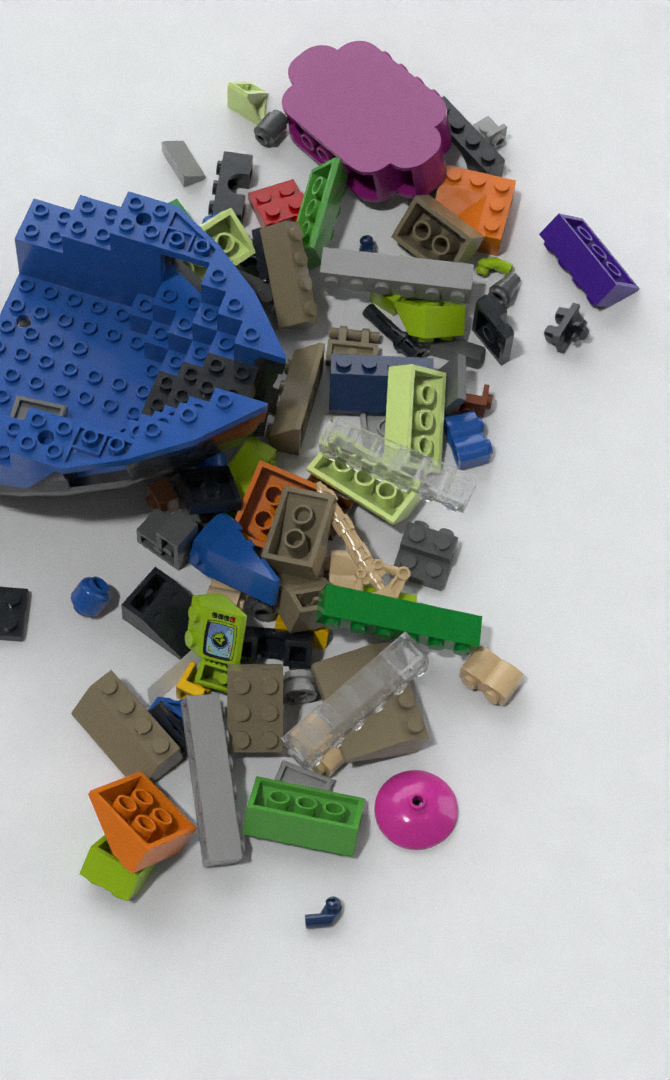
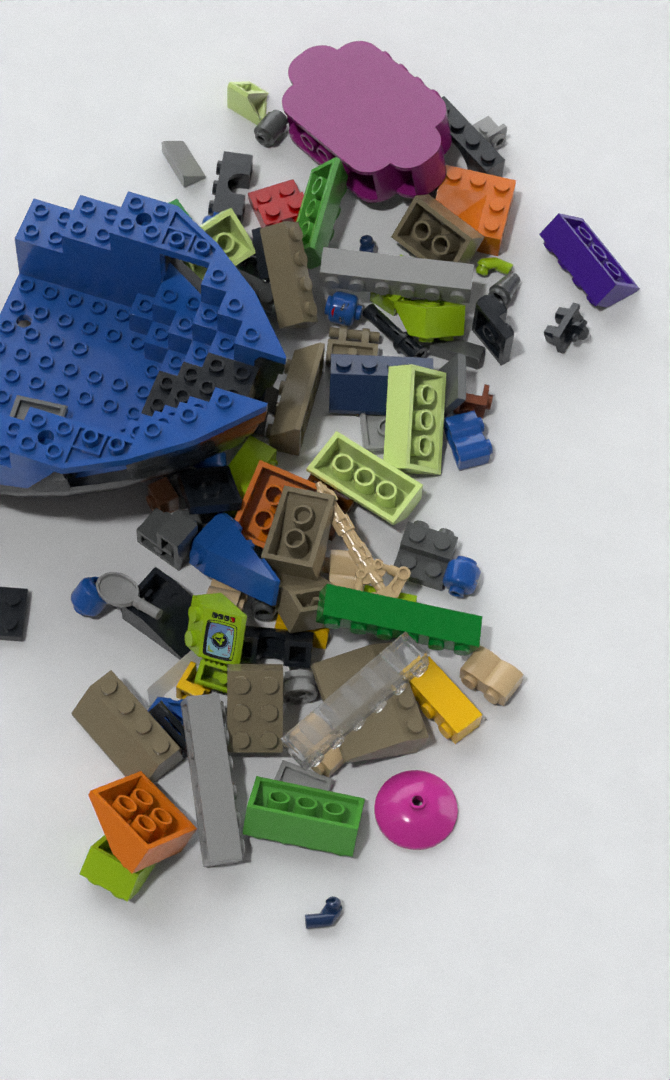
clear brick [318,416,477,513] -> none
none -> light grey piece [96,572,163,620]
none -> blue head [324,291,363,327]
none -> yellow brick [406,656,482,744]
none -> blue head [443,556,481,598]

